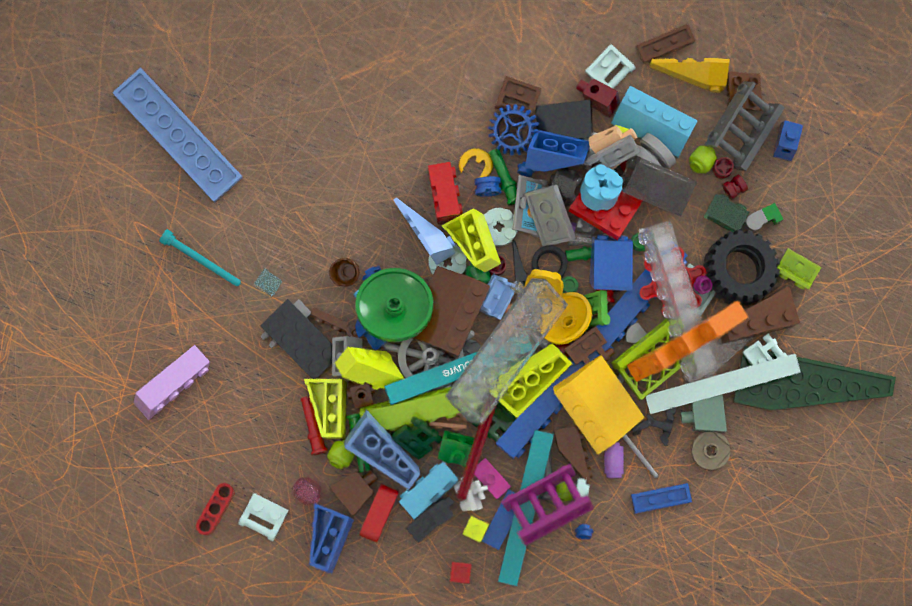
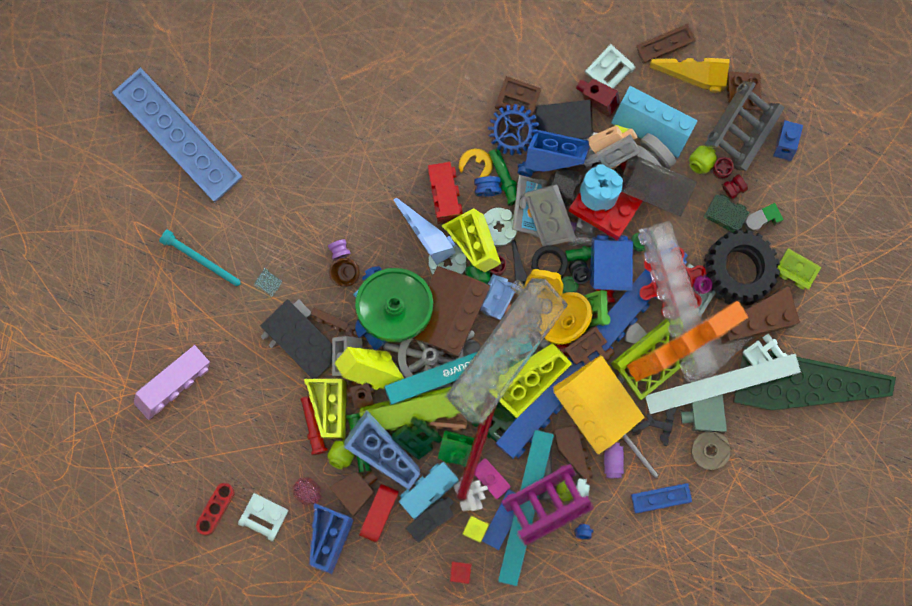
none -> medium lavender wheel [328,239,351,261]
none -> black wheel [568,259,591,284]

